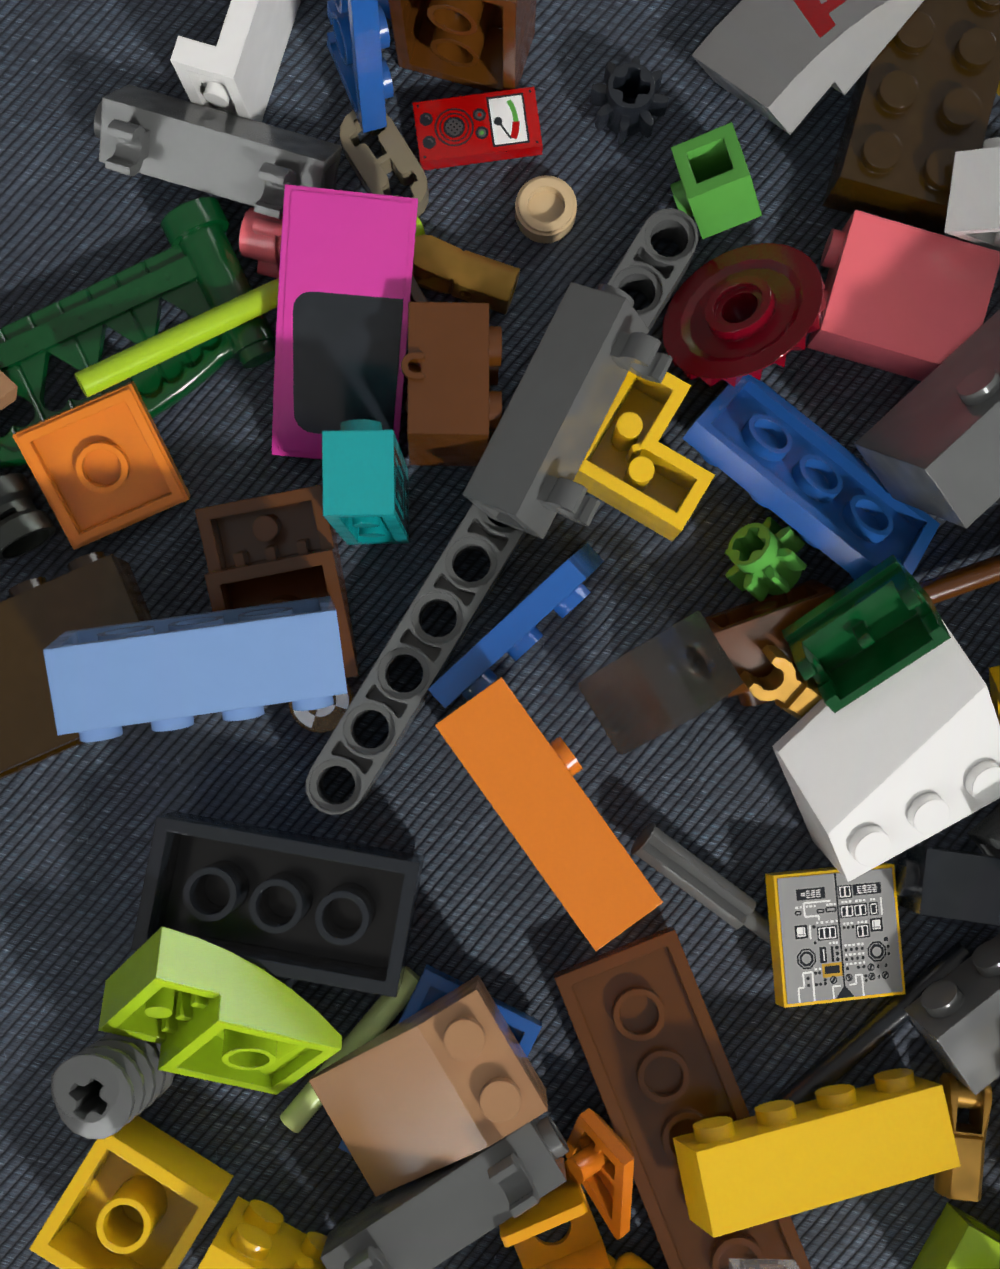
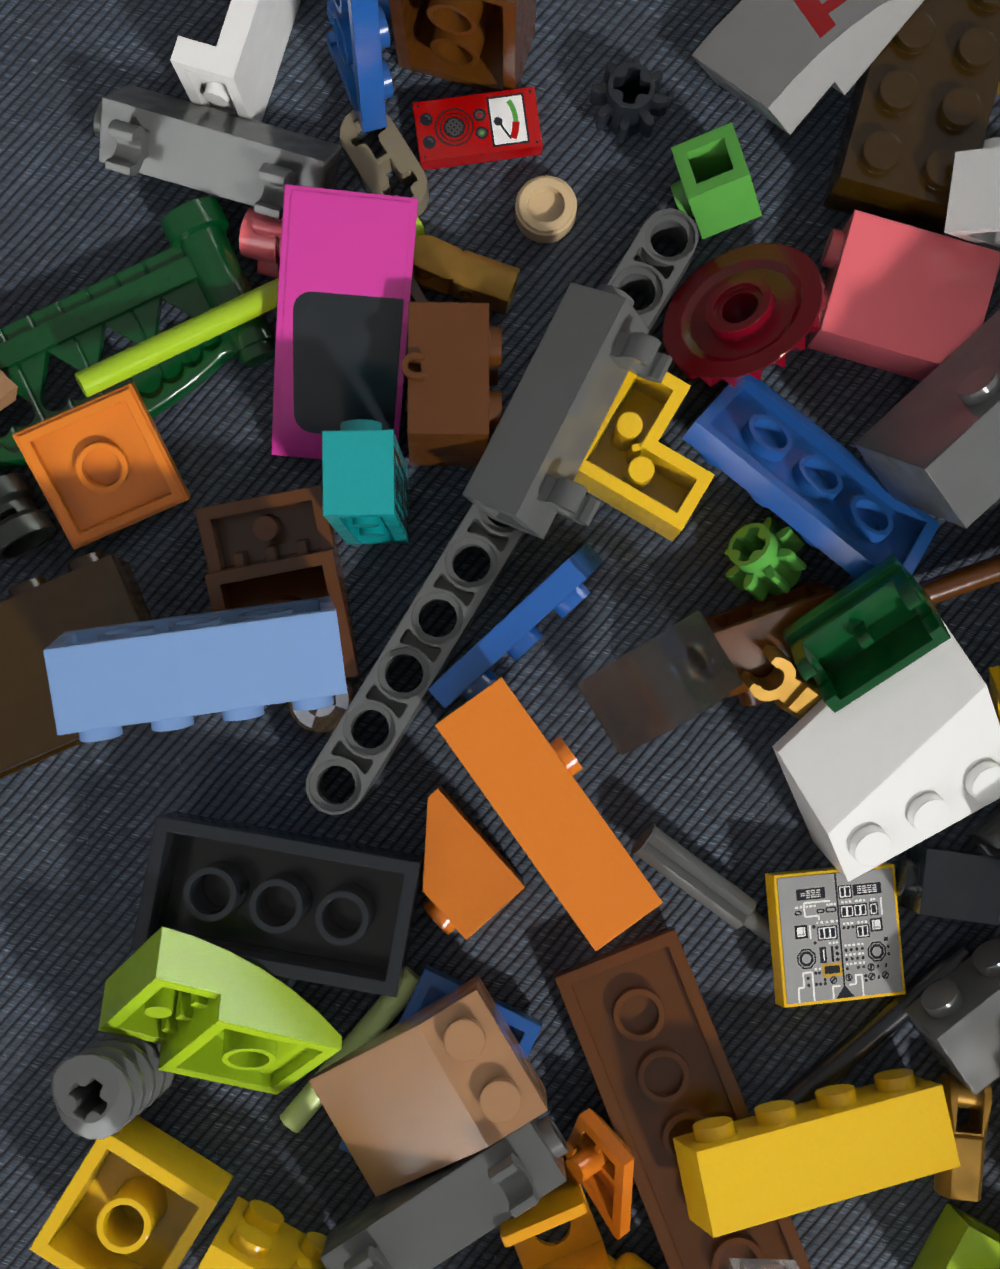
none -> orange slope [422,786,525,941]

